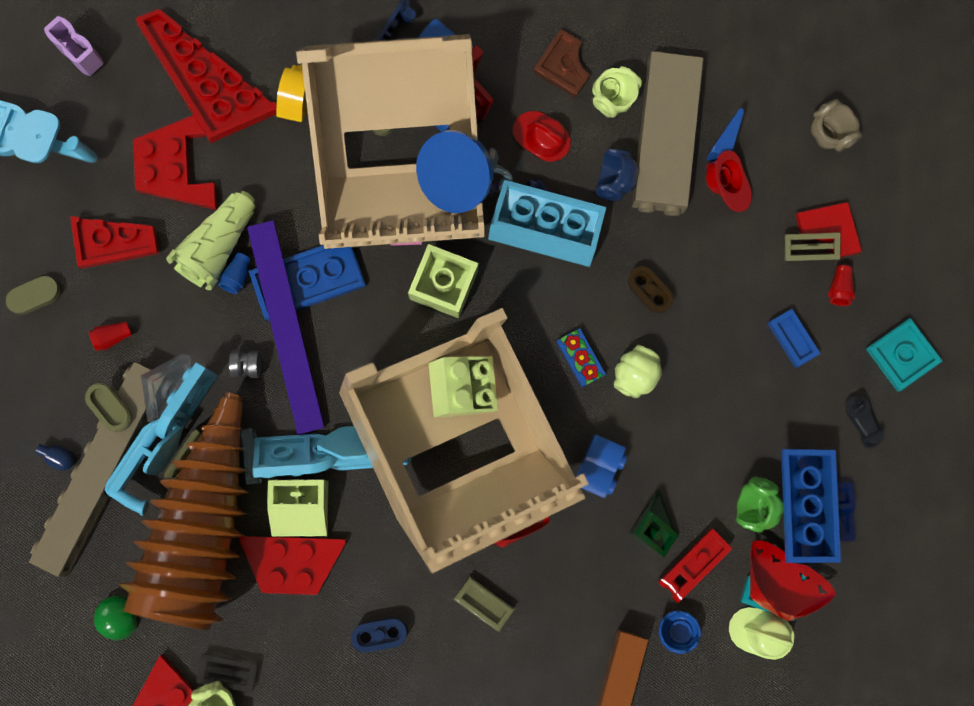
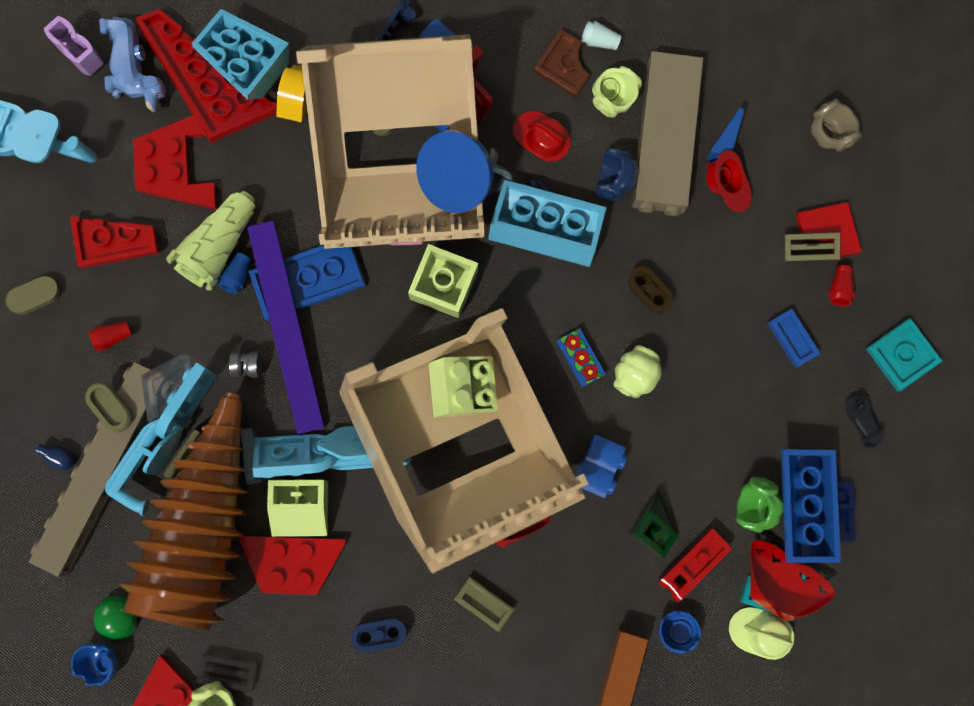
none -> blue hair [71,642,119,686]
none -> medium blue animal [99,16,167,112]
none -> medium azure wedge [192,9,289,100]
none -> light aqua cone [581,21,621,50]

